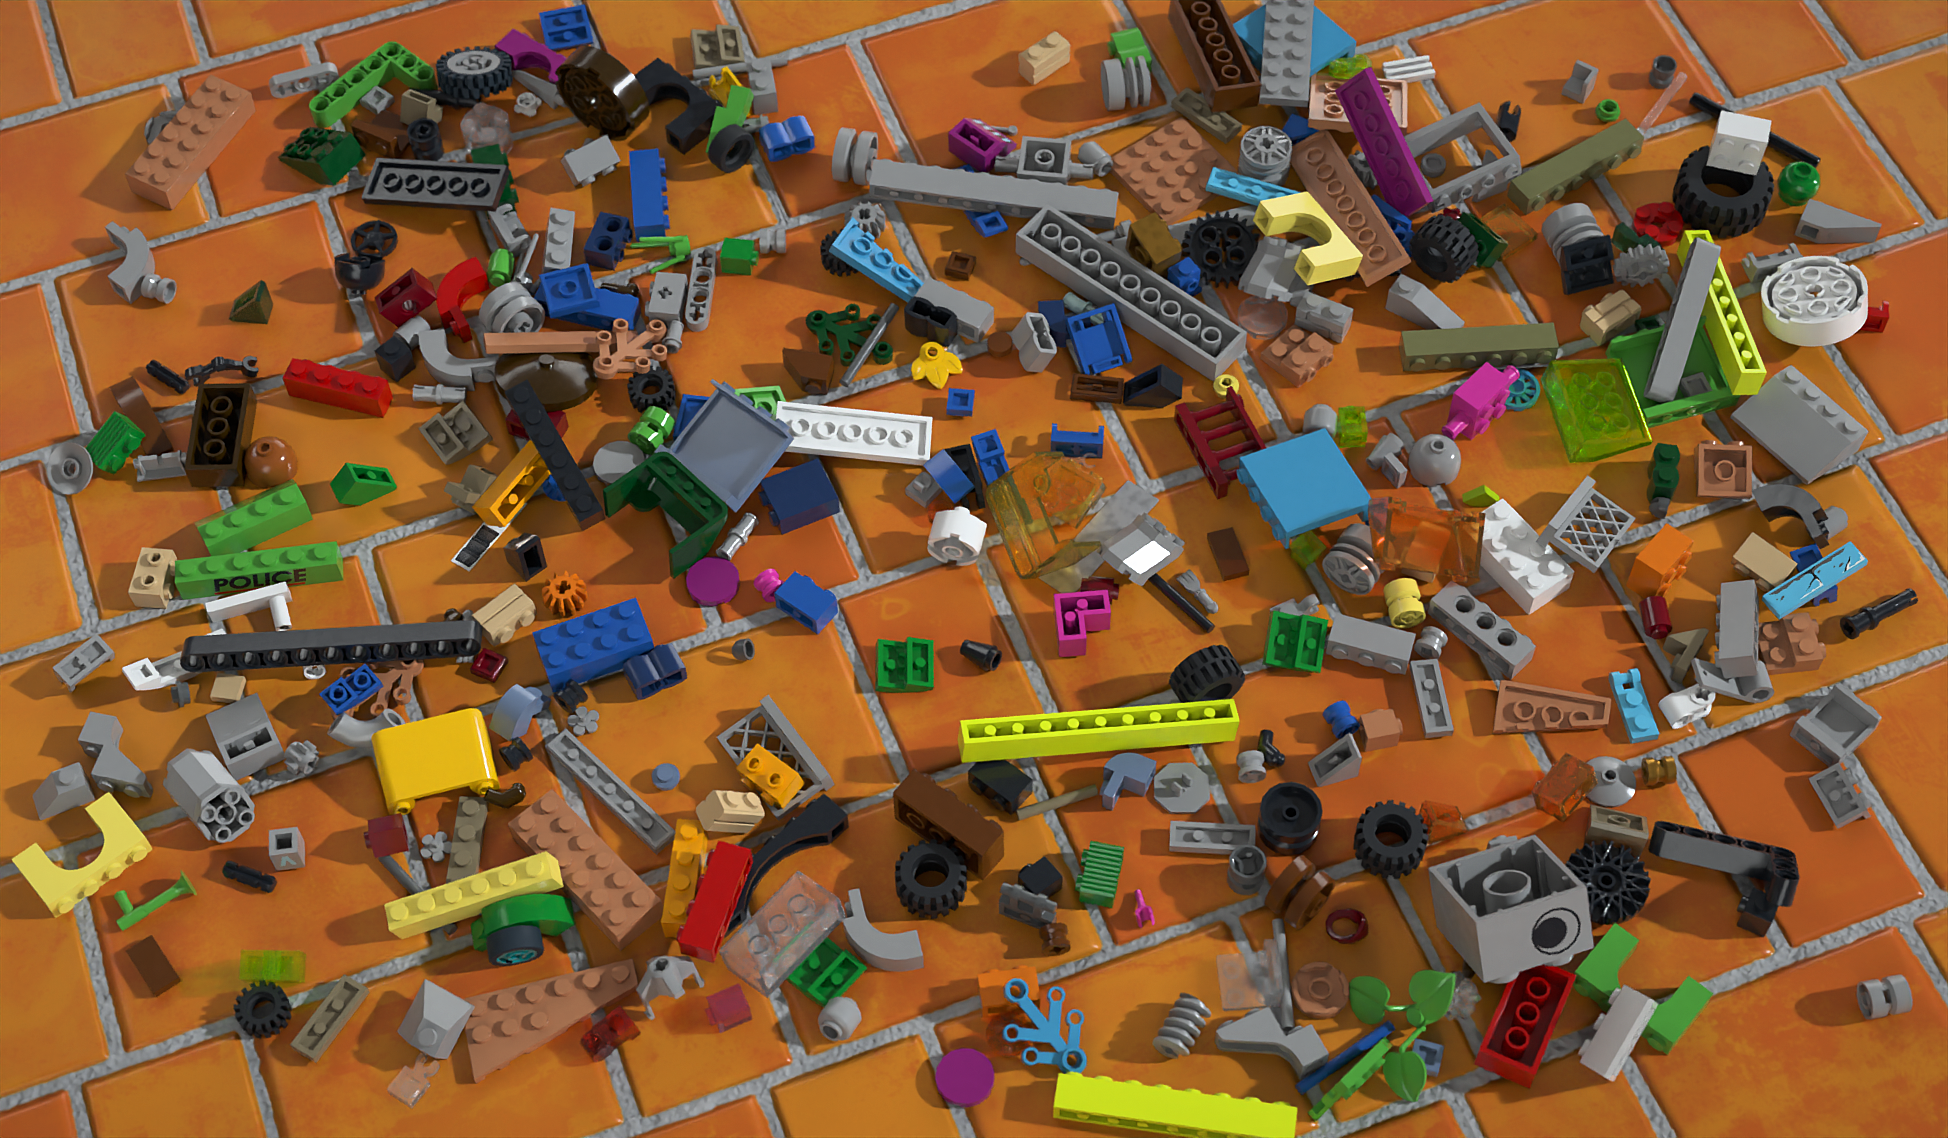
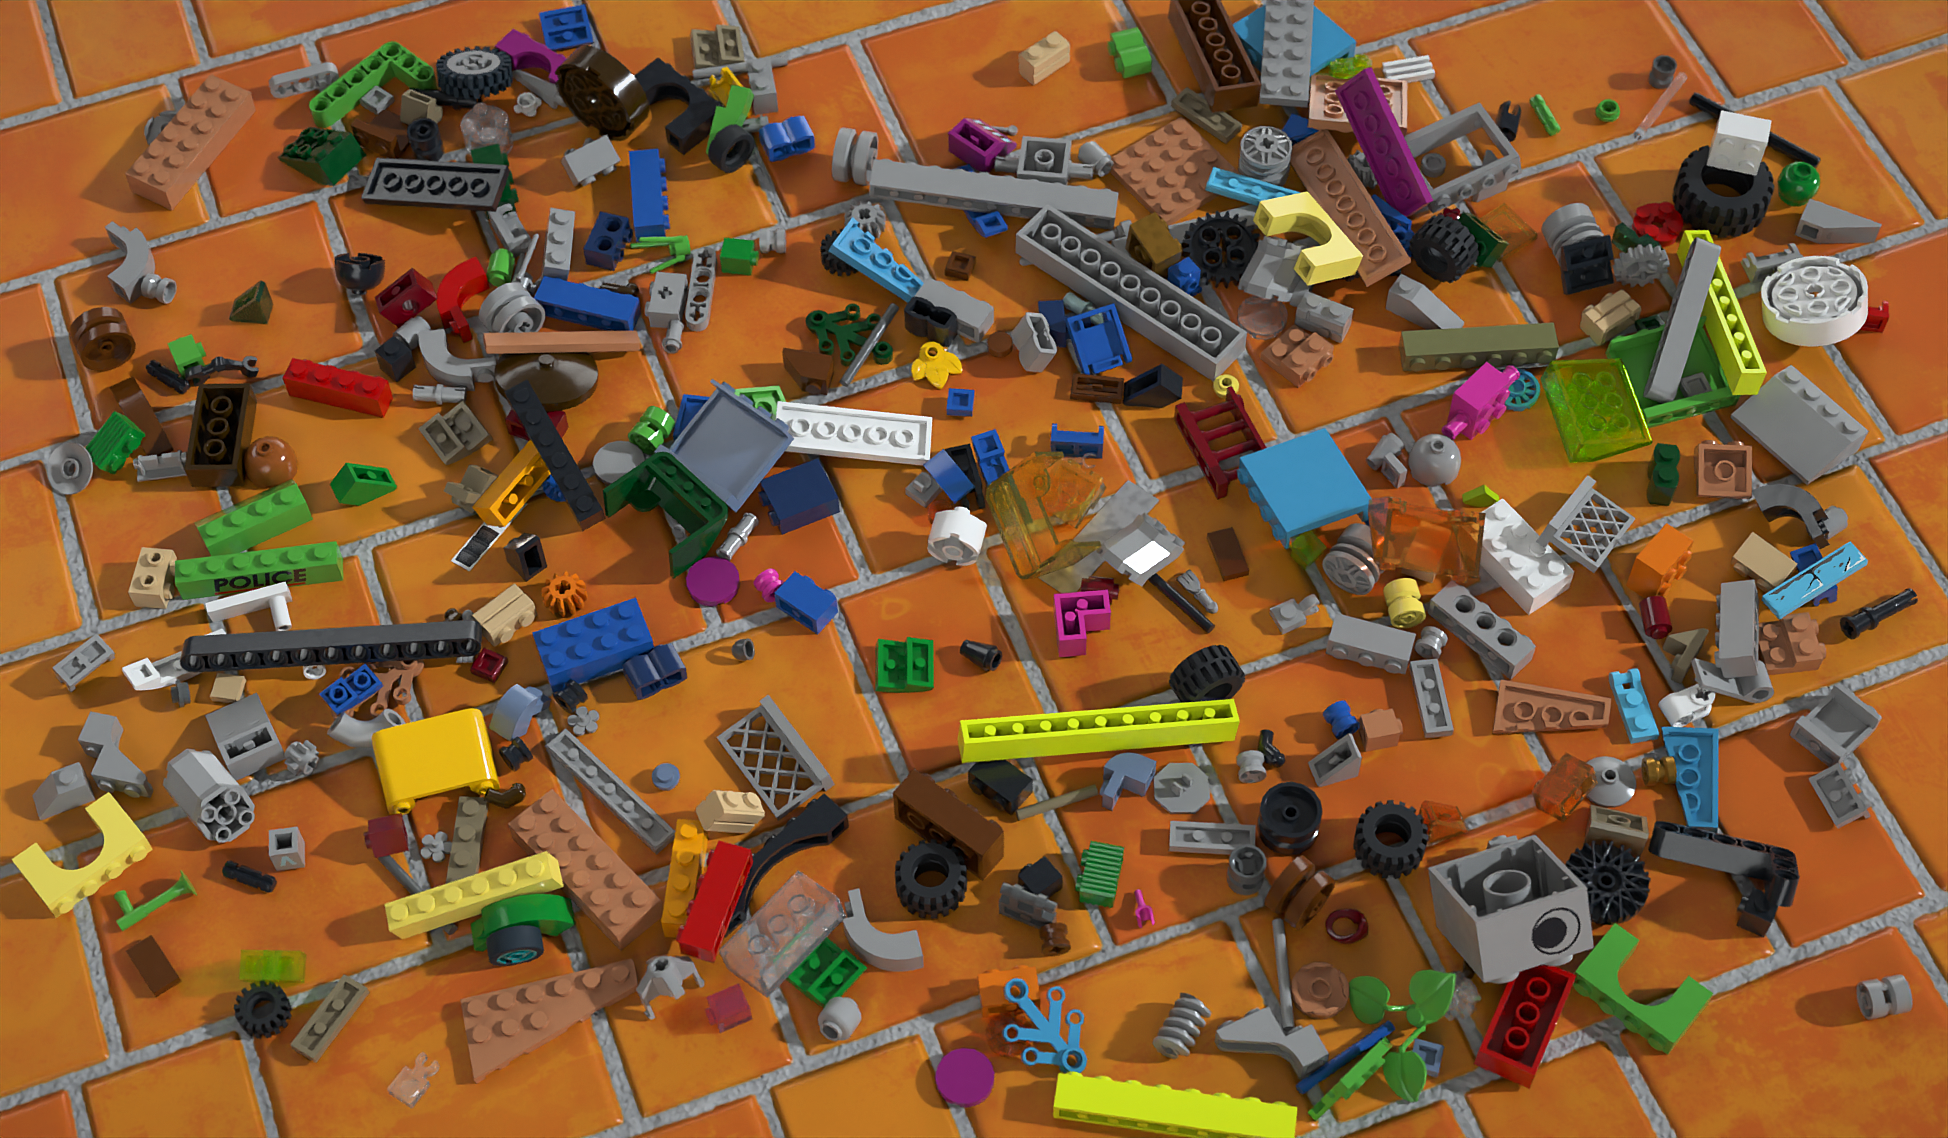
black wheel [351,220,398,257] -> none
light grey slope [397,979,475,1059] -> none
blue tile [539,263,600,318] -> none
clear red leg [580,1005,641,1062] -> none
nougat plant [593,318,667,379] -> none
black tyre [627,366,676,413] -> none
light orange brick [736,743,804,809] -> none
light grey wheel [1101,56,1151,111] -> none
clear bracket [1216,939,1284,1011] -> none
green slope [1262,610,1328,673] -> none
light grey head [1303,404,1338,439] -> none
clear neon green brick [1337,406,1368,448] -> none
olive brick [1507,118,1644,215] -> none
light grey panel [1561,60,1599,104] -> none
white slope [1579,984,1658,1082] -> none
dark grey hinge [1649,497,1670,519] -> none
none -> reddish brown wheel [69,307,136,371]
none -> bright green brick [167,334,206,379]
none -> bright green axle [1529,94,1561,136]
none -> dark azure wing [1661,726,1719,833]

